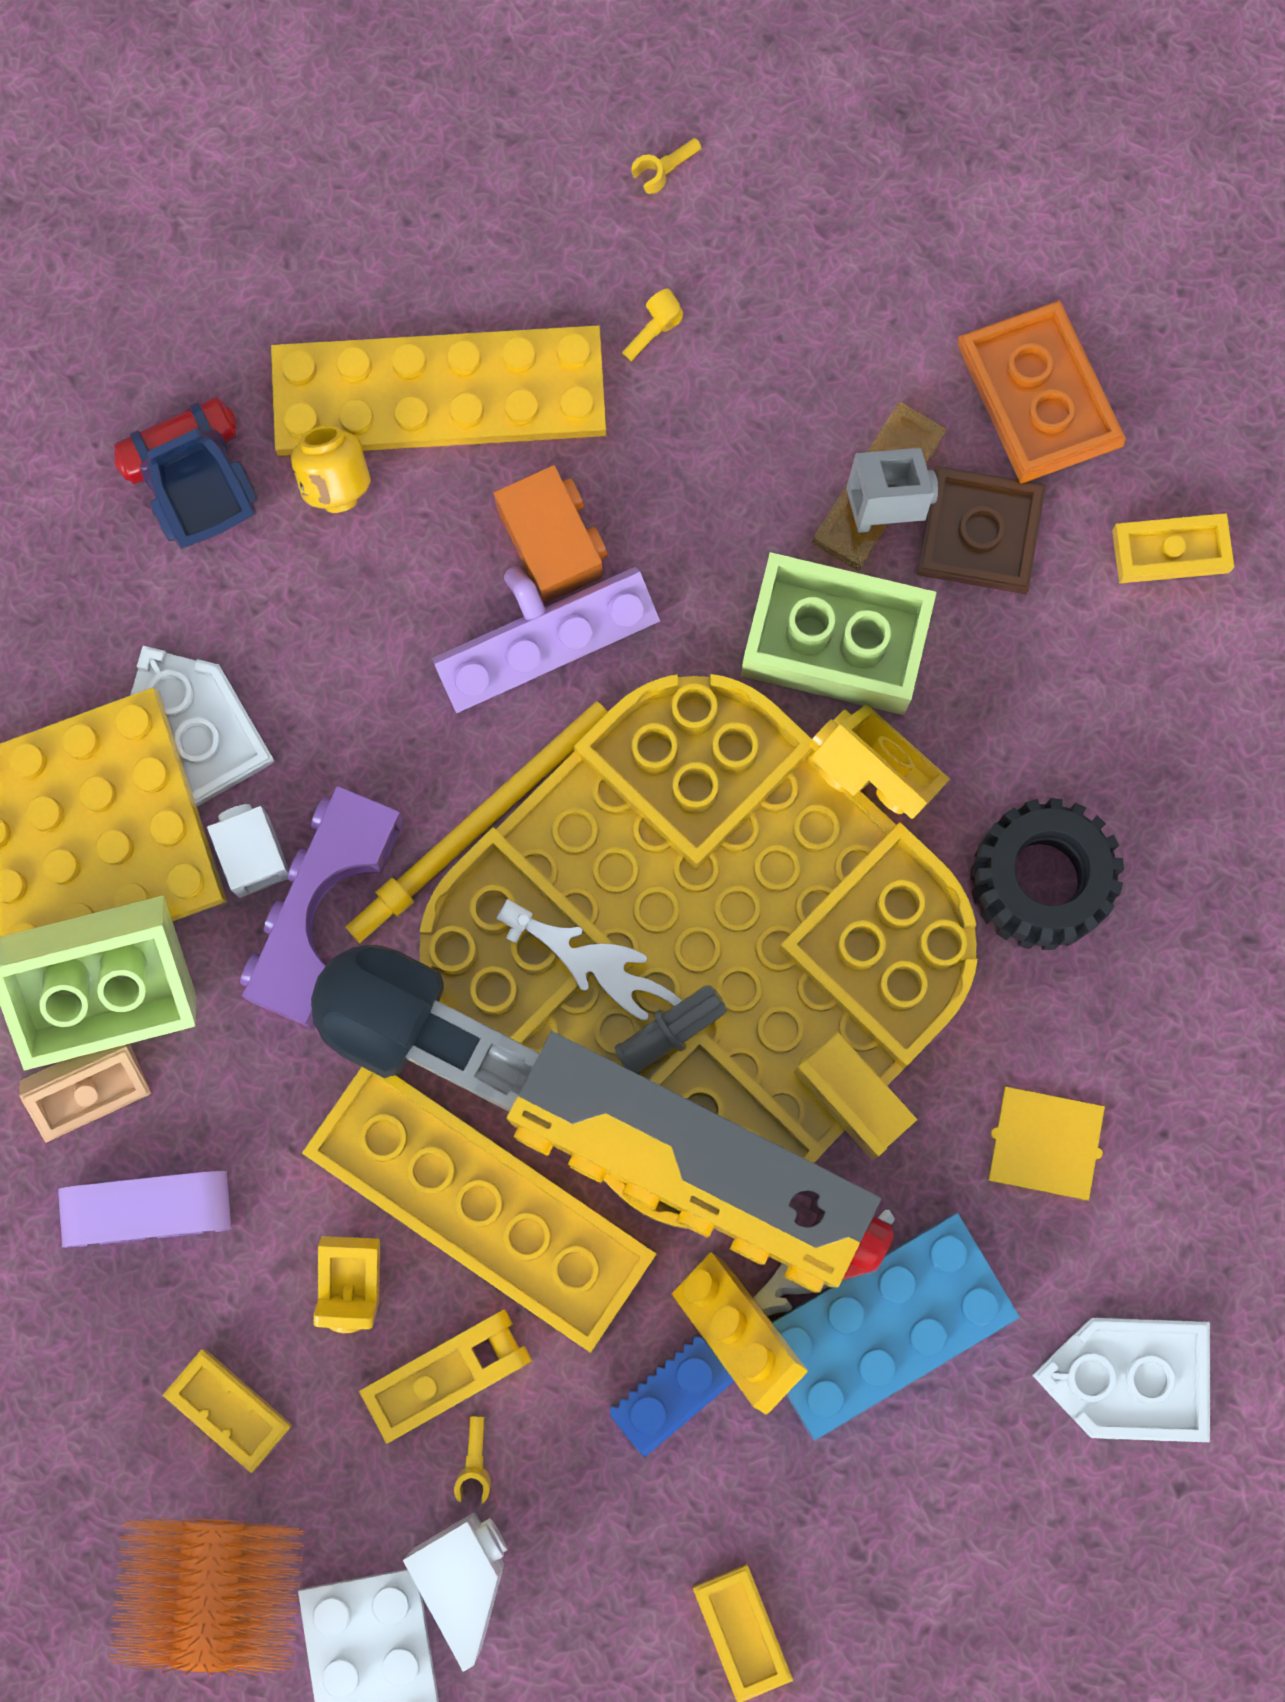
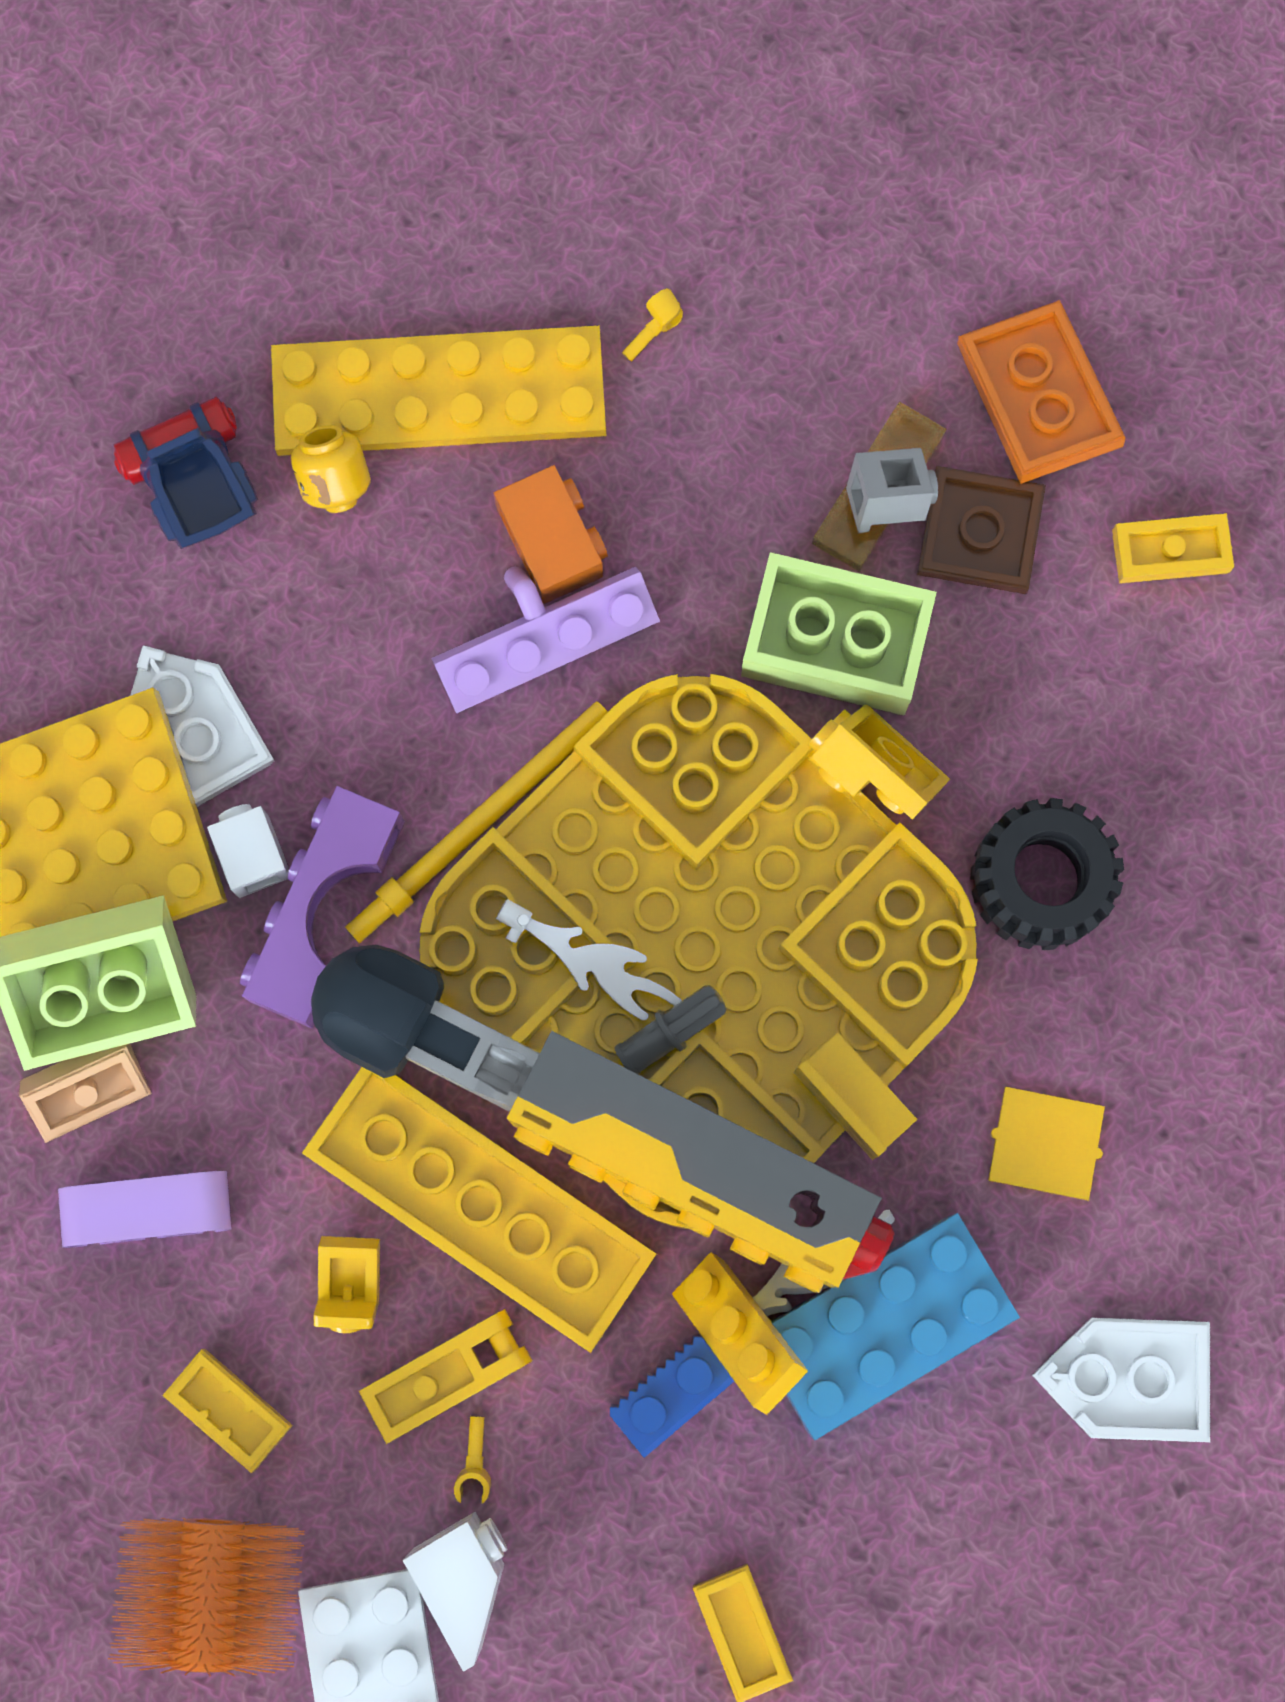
yellow hand [631,138,702,194] -> none

